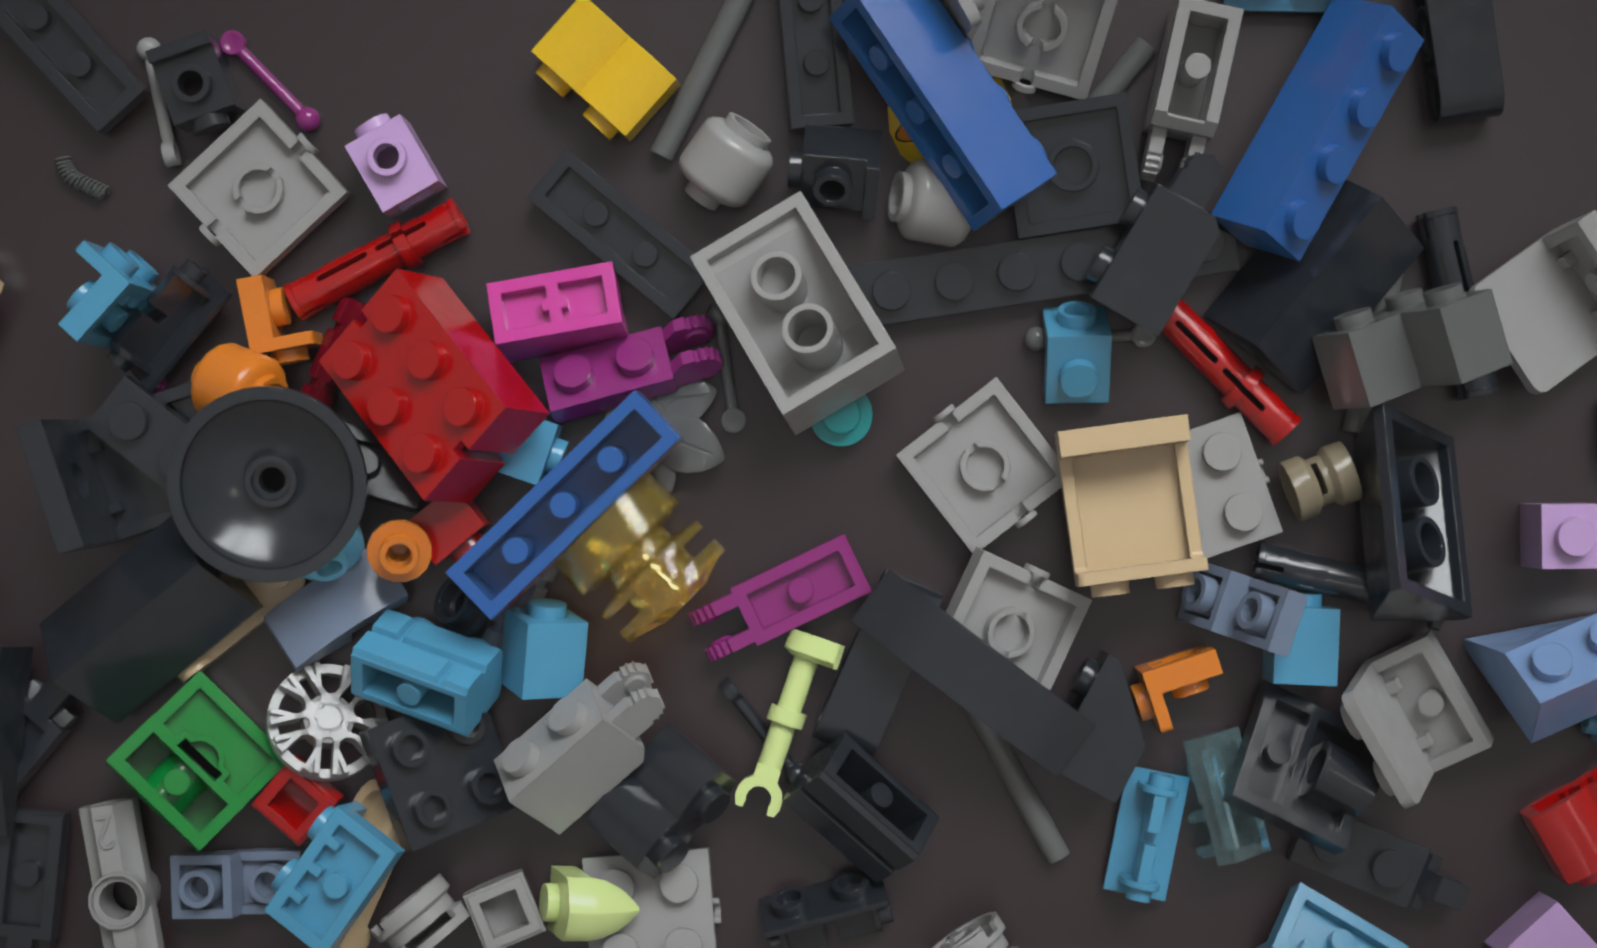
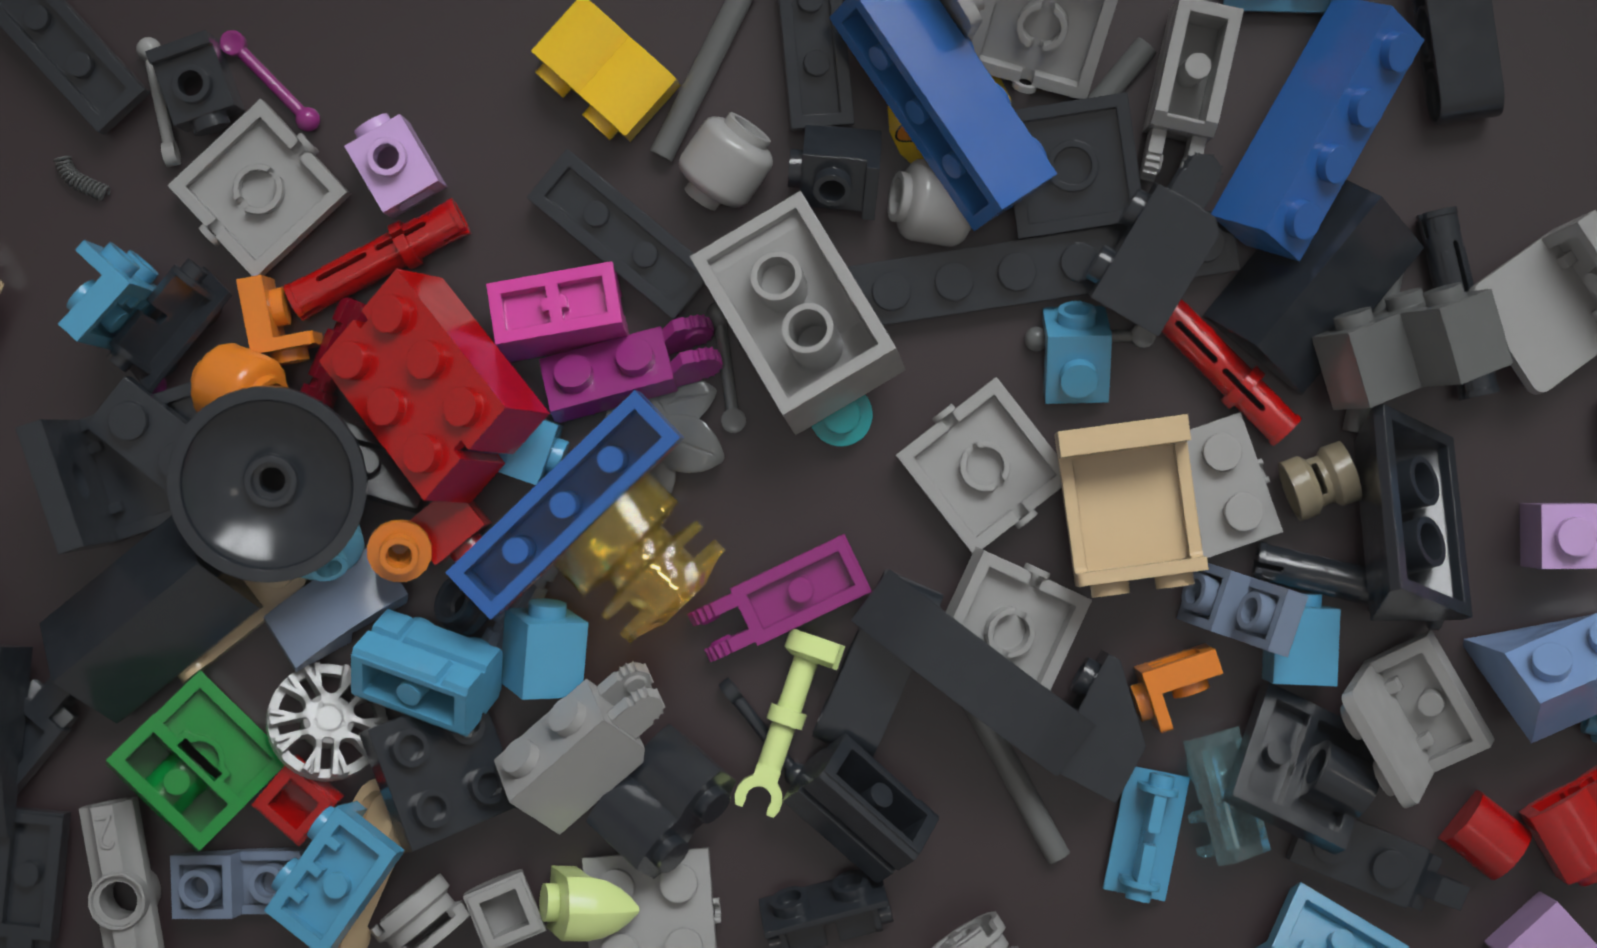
none -> red brick [1438,789,1532,880]

